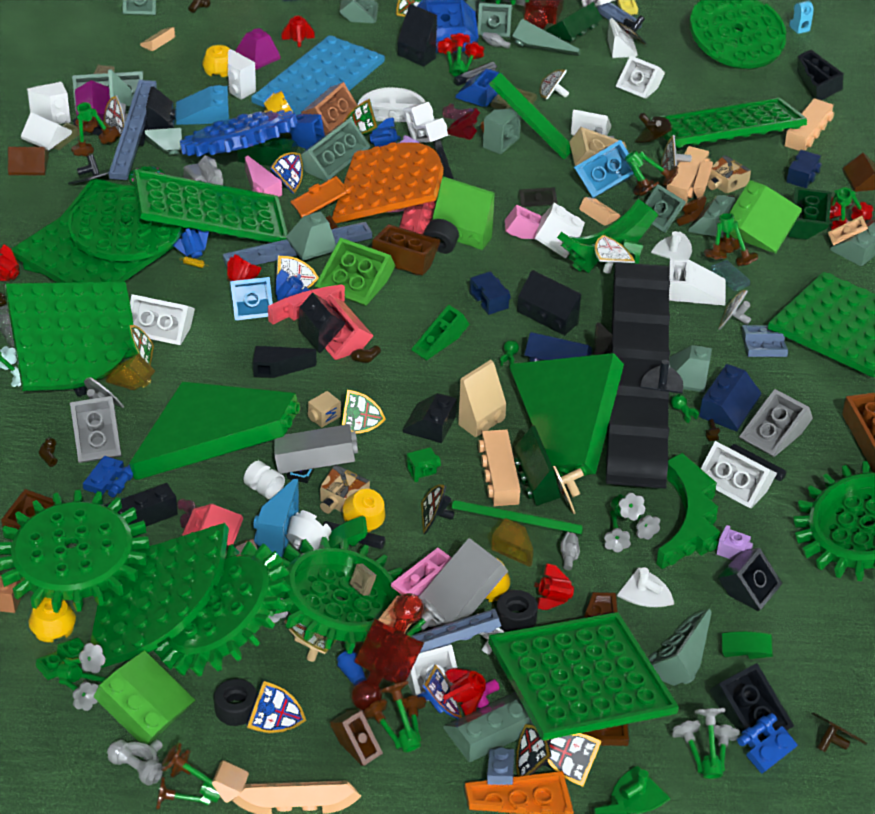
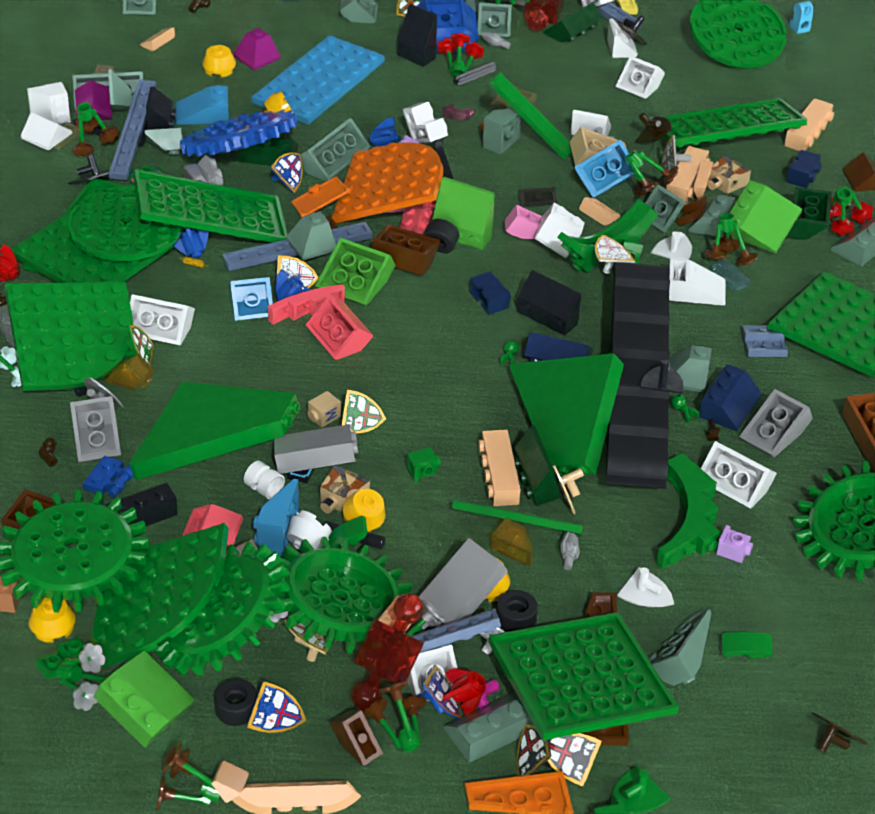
reddish brown slope [8,147,49,175] -> none
shield [104,95,128,137] -> none
light grey piece [107,740,163,786] -> none
clear pink piece [177,499,197,528] -> none
red brick [227,254,262,283] -> none
white slope [228,49,256,100] -> none
bright pink slope [245,156,282,197] -> none
black slope [253,346,317,378] -> none
red brick [281,16,315,47] -> none
blue torso [287,114,325,149] -> none
black slope [299,292,346,353] -> none
nougat slope [301,82,357,135] -> none
blue cone [337,651,366,686] -> none
shield [343,99,378,135] -> none
dark tan tile [350,564,377,596] -> none
dark brown arm [351,345,381,363] -> none
white window [358,87,425,122] -> none
bright pink slope [391,548,452,598] -> none
black slope [403,393,457,443] -> none
green slope [411,304,470,361] -> none
shield [421,484,454,535] -> none
dark red slope [447,108,480,140] -> none
blue slope [455,69,502,107] -> none
tan slope [458,360,506,437] -> none
sand blue plate [487,748,515,785] -> none
sand green wedge [512,19,581,55] -> none
red brick [534,563,574,610] -> none
shield [540,69,569,99] -> none
clear smoke slope [593,323,613,355] -> none
light grey plant [604,493,660,552] -> none
plant [672,709,740,779] -> none
black slope [709,663,794,742] -> none
light grey shield [718,290,751,330] -> none
black slope [718,547,783,611] -> none
black axle [730,444,787,481] -> none
blue plate [737,713,798,774] -> none
black wedge [797,49,844,101] -> none
light nougat slope [828,216,868,246] -> none

